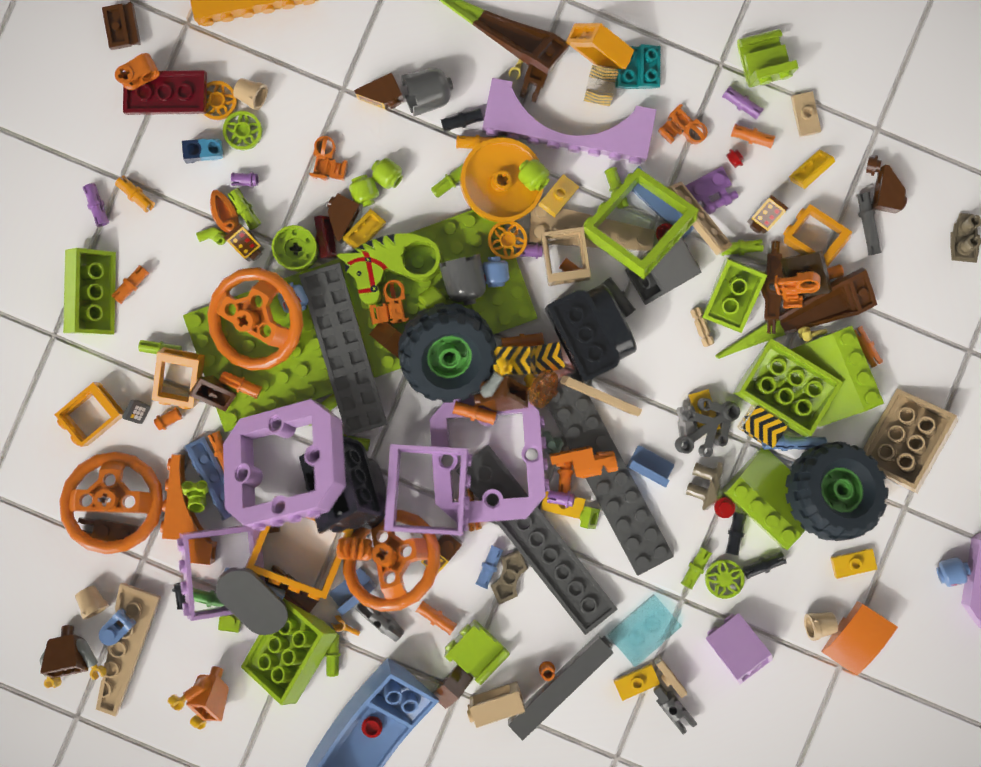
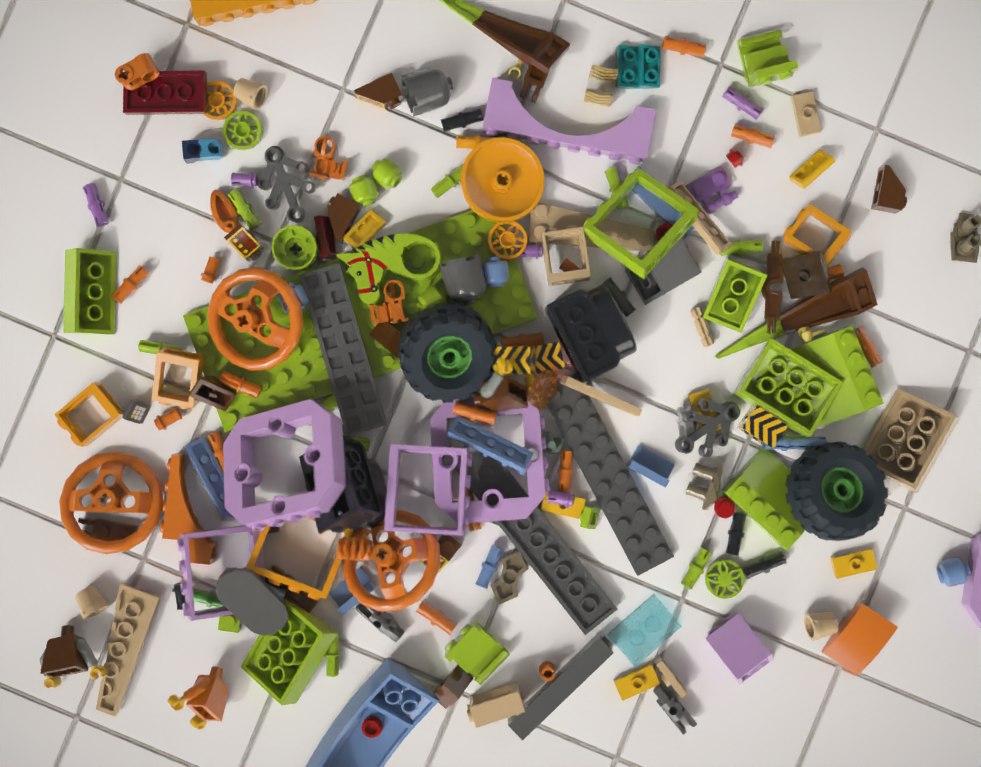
medium blue plate [99,608,137,646] -> none
reddish brown plate [102,2,141,50] -> none
light orange pin [115,175,155,213] -> none
lime plate [181,480,209,513] -> none
lime arm [196,227,226,245] -> none
light orange hand [331,615,360,636] -> none
lime head [518,159,550,191] -> none
yellow plate [538,174,579,218] -> none
orange plate [549,446,618,478] -> none
light orange window [566,23,634,69] -> none
orange piece [658,104,708,145] -> none
slope [747,195,788,234] -> none
orange piece [774,271,821,309] -> none
dark grey pin [856,192,882,256] -> none
reddish brown plate [866,155,882,176] -> none
none -> orange pin [200,256,222,284]
none -> dark grey plant [258,146,316,223]
none -> medium blue hinge [447,415,534,475]
none -> orange pin [662,36,706,57]

